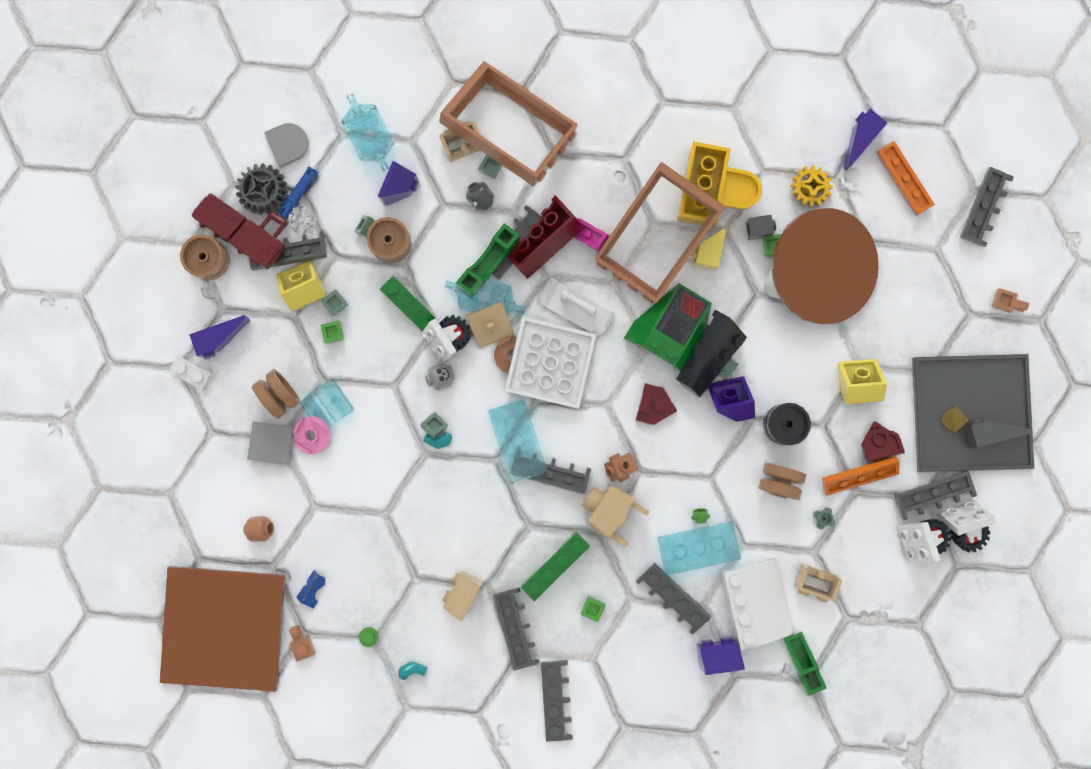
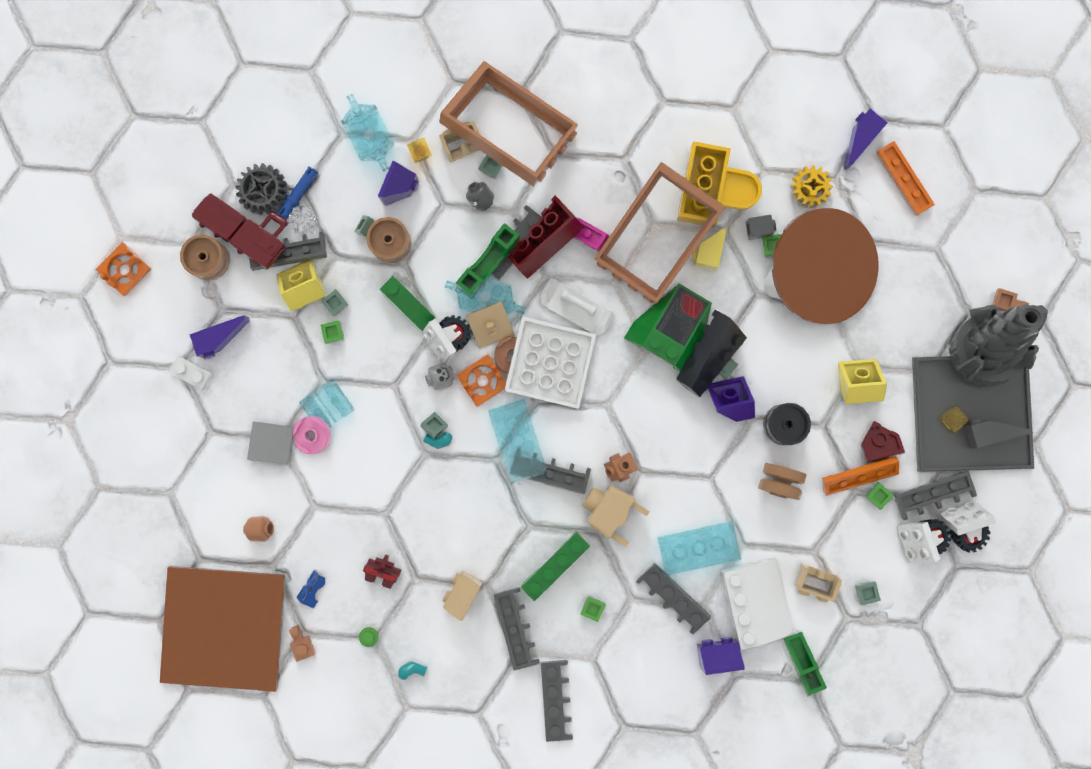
medium nougat wheel [252,369,300,419] -> none
light grey tile [264,123,309,168] -> none
dark red plate [635,383,677,425] -> none
bright green plate [691,508,710,524] -> none
sand green plate [813,508,835,529] -> none
dark grey hinge [960,167,1014,247] -> none
none -> orange piece [95,242,151,296]
none -> dark red hips [363,554,402,589]
none -> clear yellow plate [407,137,432,163]
none -> orange piece [456,354,506,407]
none -> sand green plate [855,581,881,605]
none -> bright green plate [865,482,894,510]
none -> dark grey cone [949,304,1048,387]

